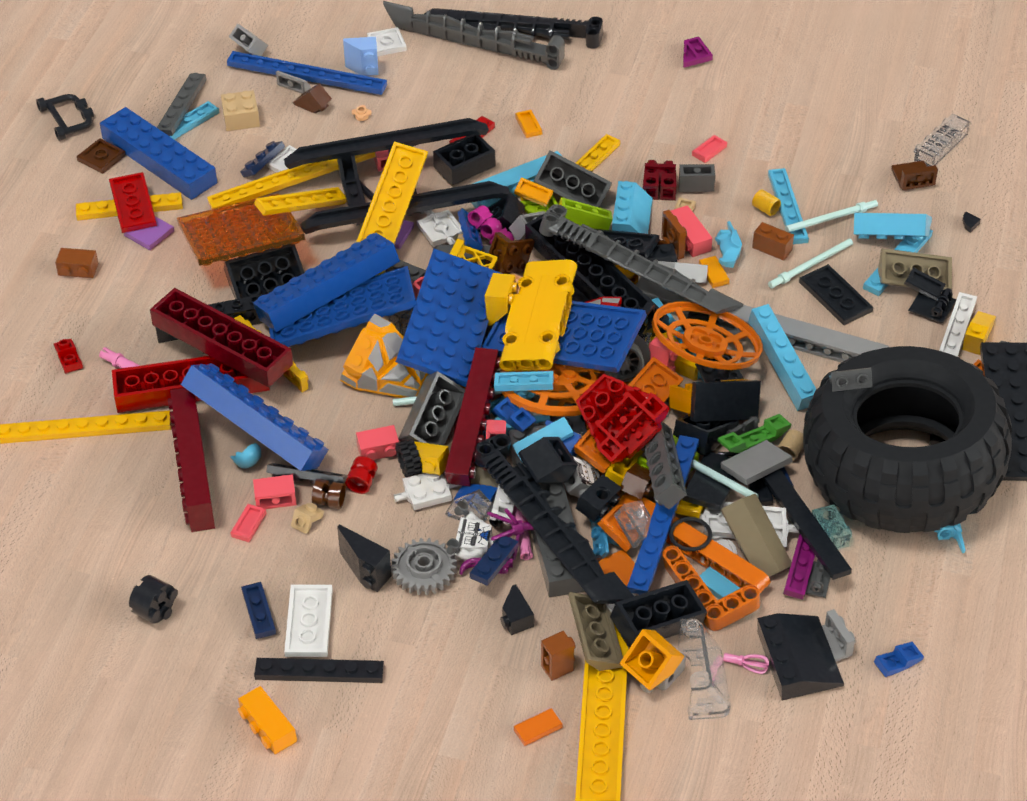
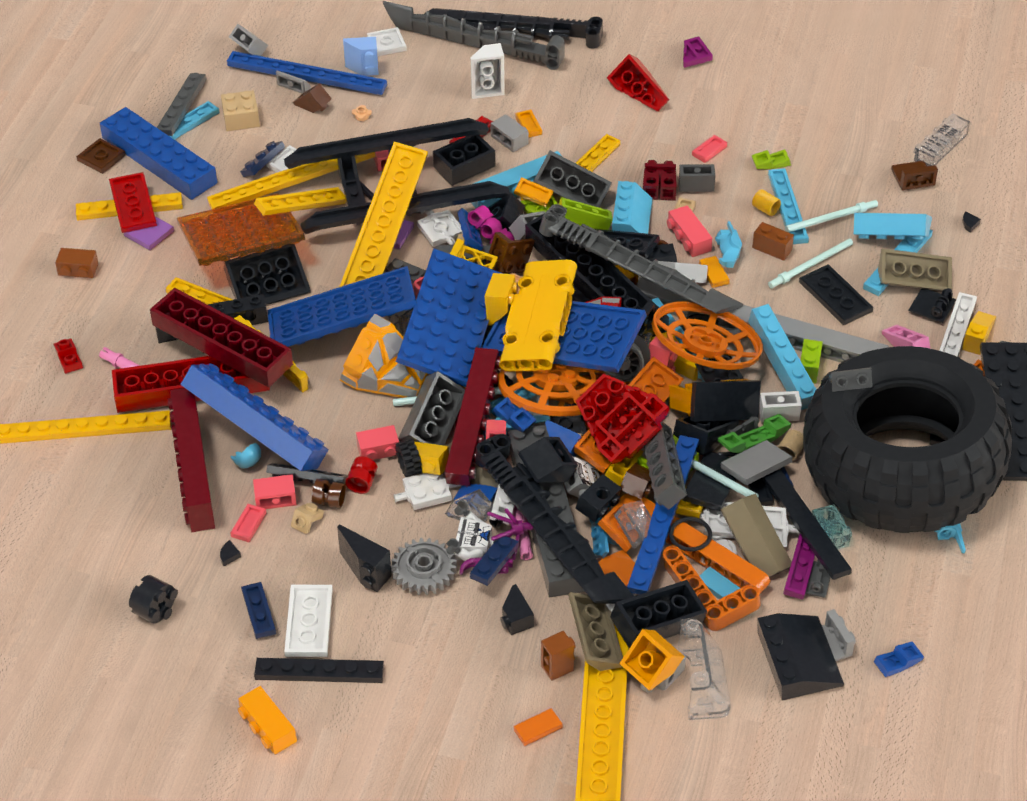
black bar [36,94,94,140] -> none
blue brick [252,233,400,332] -> none
medium azure plate [494,371,554,391] -> none
medium azure tile [512,417,574,463] -> none
dark orange plate [661,210,687,260] -> none
bright pink piece [723,653,769,674] -> none
black tile [904,268,946,301] -> none
none -> yellow tile [166,277,233,305]
none -> black tile [220,540,241,566]
none -> white slope [470,43,505,99]
none -> light grey brick [491,114,529,152]
none -> red wedge [607,54,670,111]
none -> lime slope [751,149,791,169]
none -> white brick [759,391,802,423]
none -> lime brick [800,339,823,384]
none -> bright pink slope [882,325,931,349]

